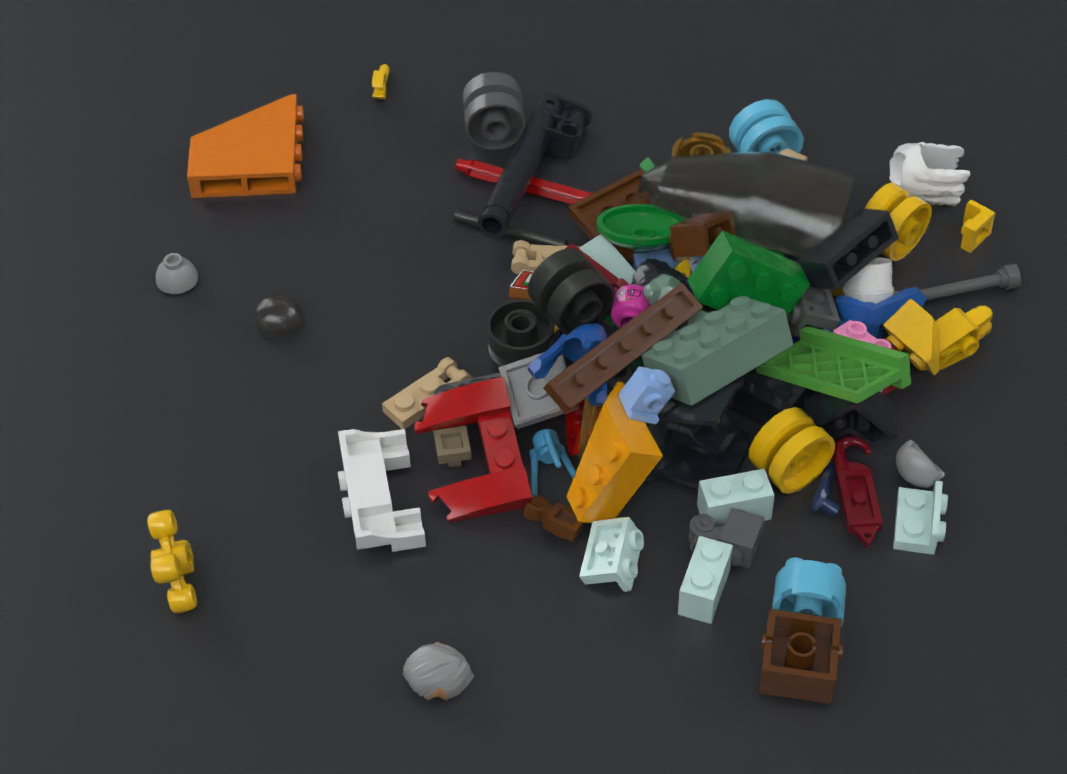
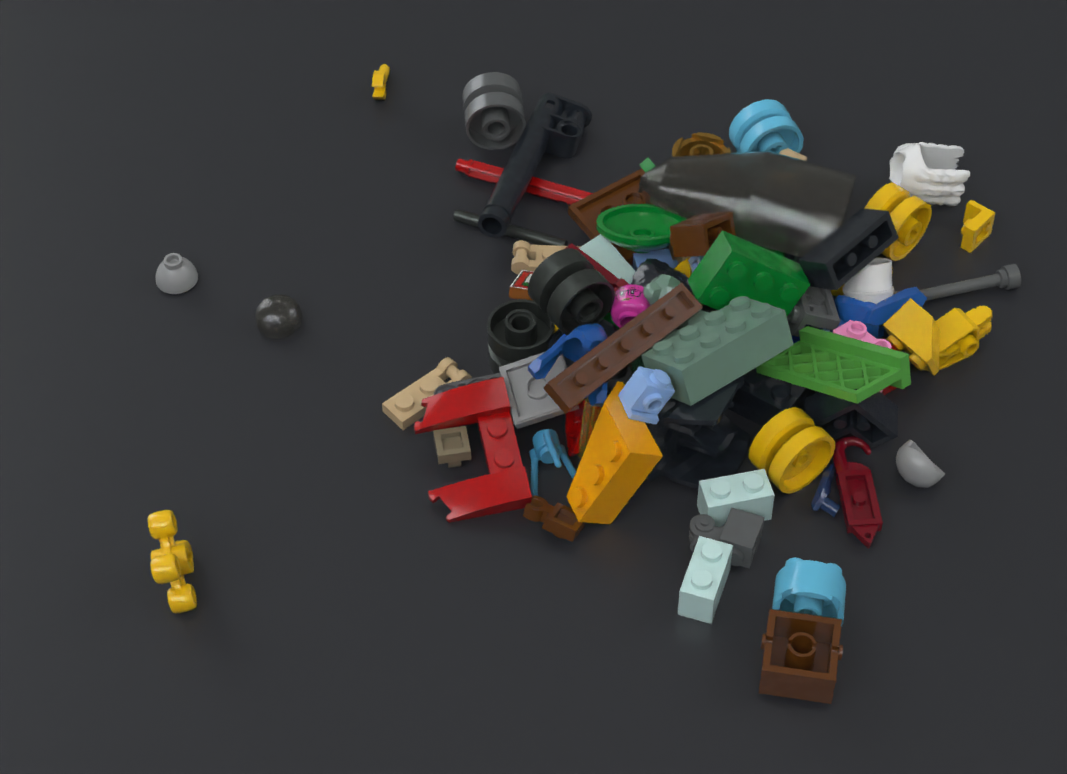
orange slope [187,94,304,198] -> none
white bracket [338,429,426,552] -> none
light grey hair [403,642,474,701] -> none
light aqua bracket [579,517,644,592] -> none
light aqua bracket [893,481,948,555] -> none

